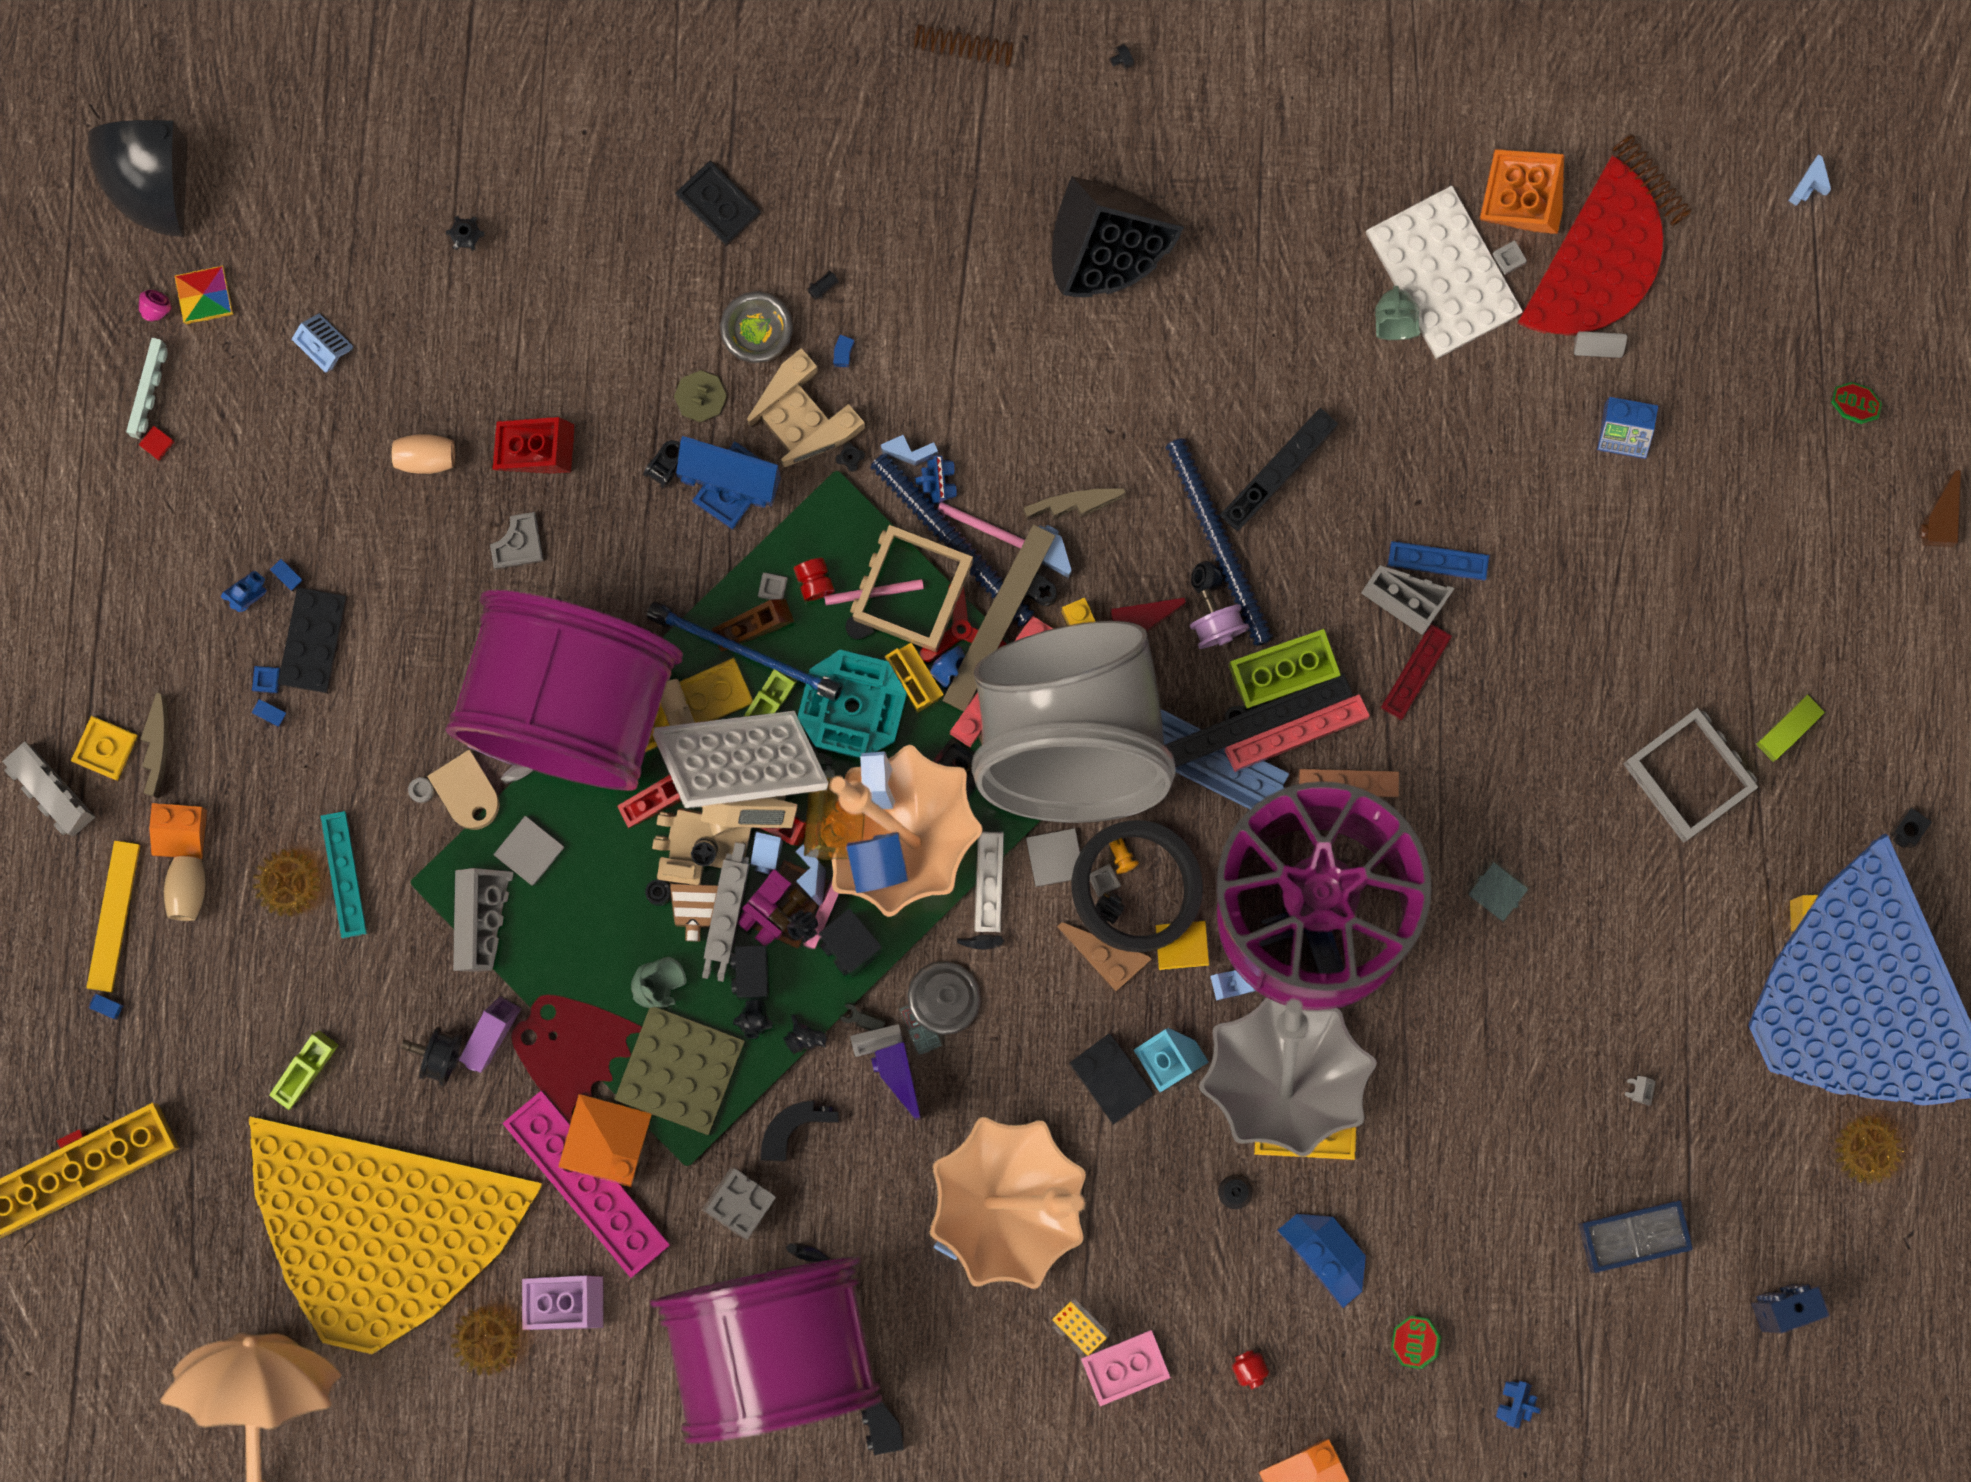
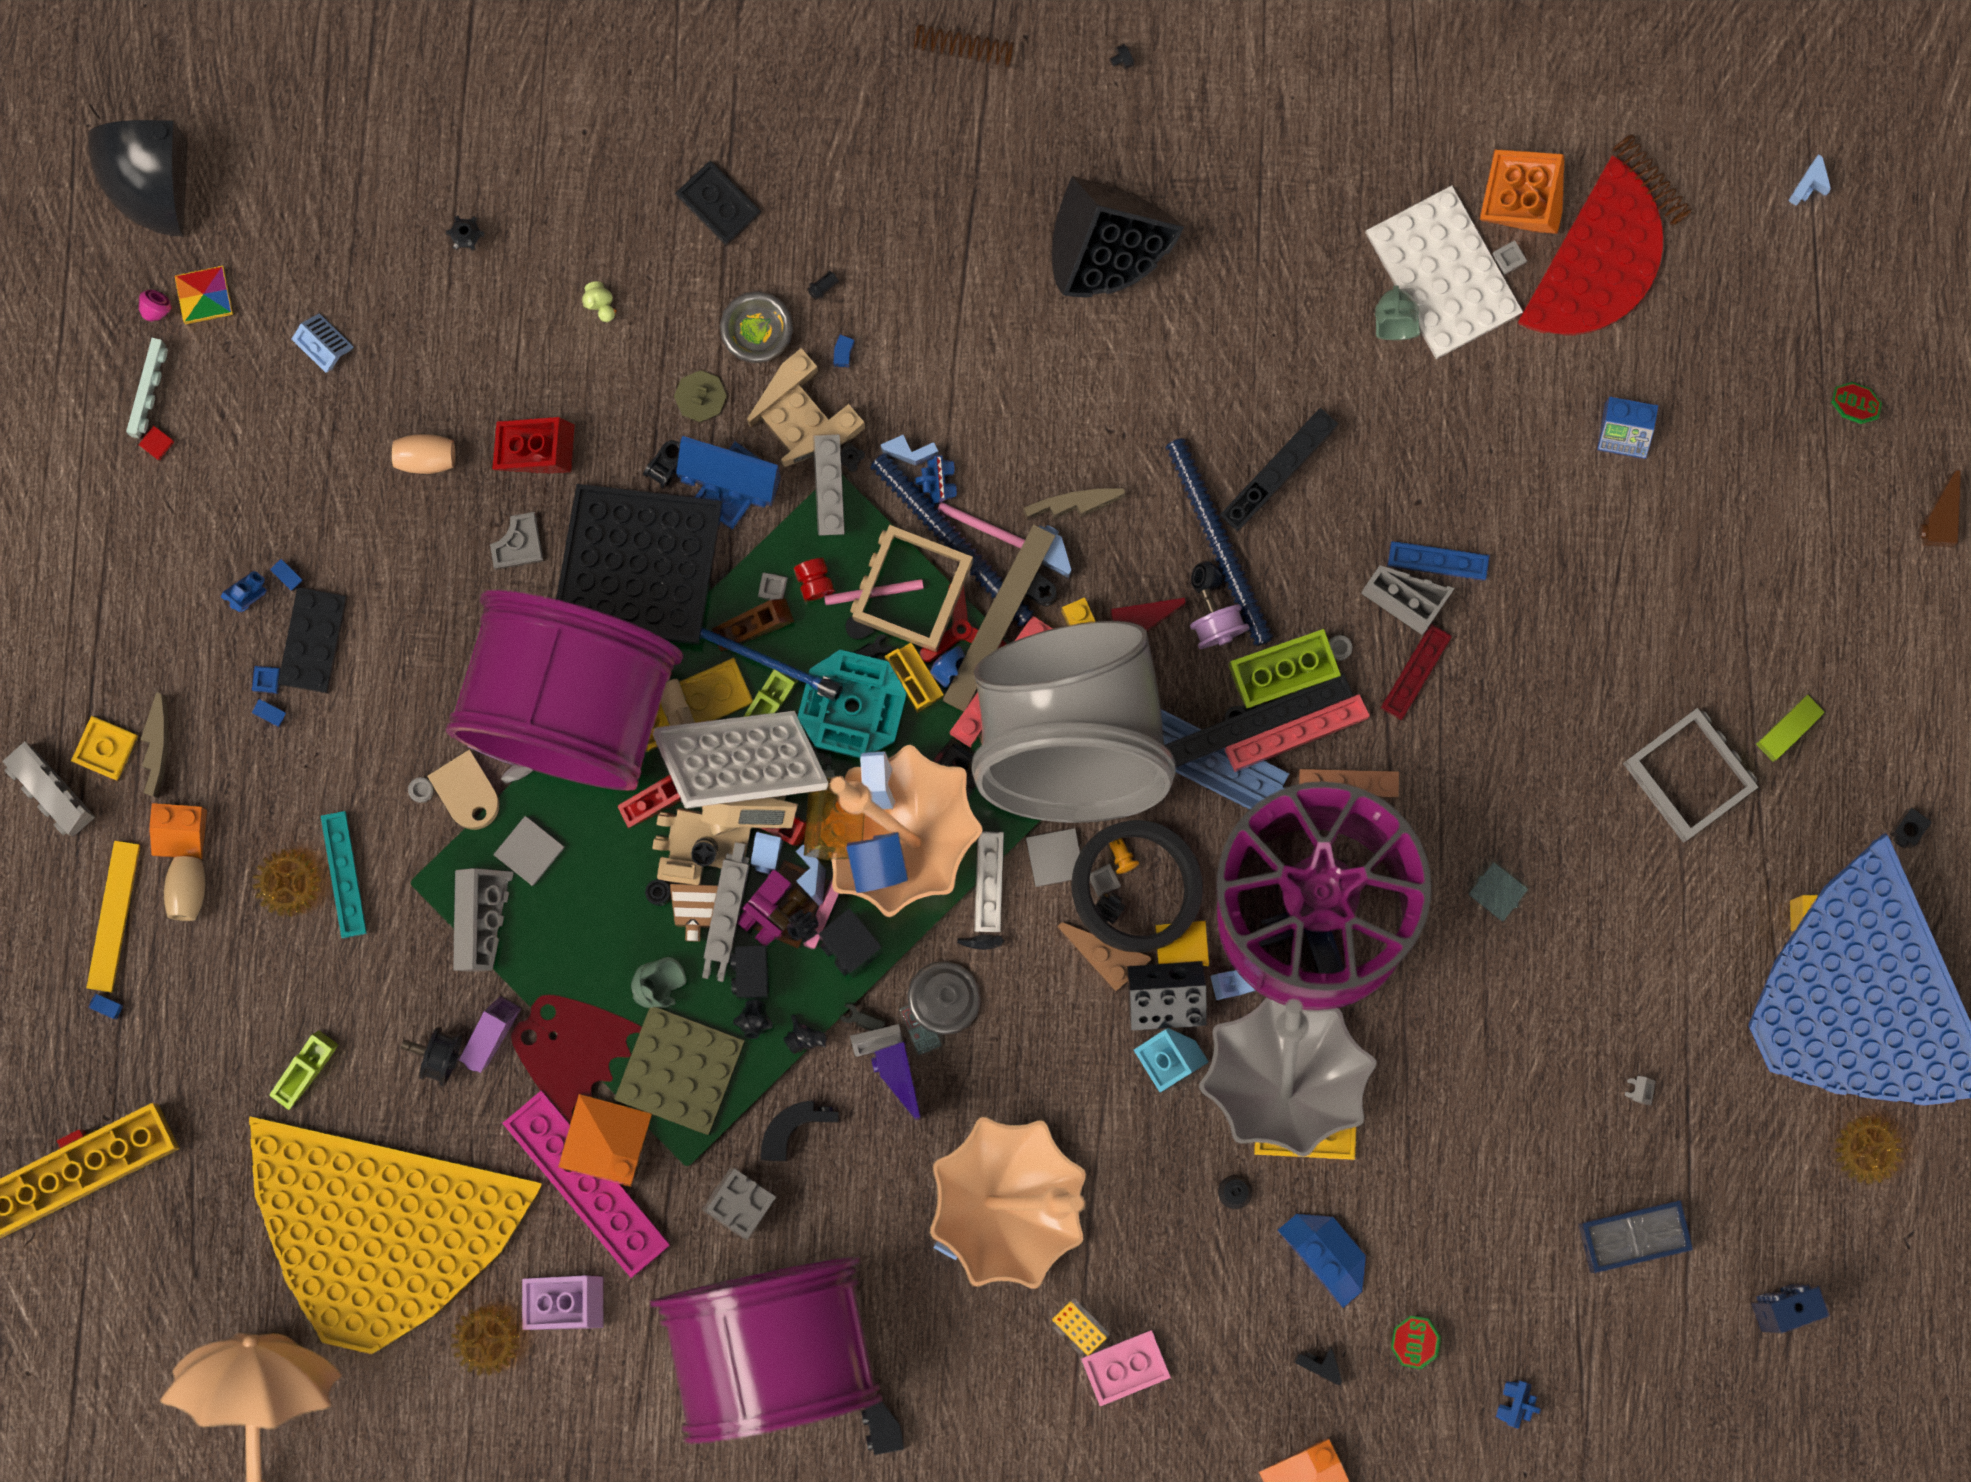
black bar [785,1243,830,1262] -> none
black slope [1068,1033,1153,1125] -> none
red head [1232,1350,1269,1389] -> none
light grey slope [1574,331,1627,358] -> none
none -> black plate [556,484,723,645]
none -> yellowish green animal [582,281,616,322]
none -> light grey brick [813,434,844,535]
none -> black bar [852,634,893,658]
none -> black piece [1127,961,1207,1031]
none -> black slope [1293,1347,1342,1386]
none -> light grey tile [1329,635,1352,661]

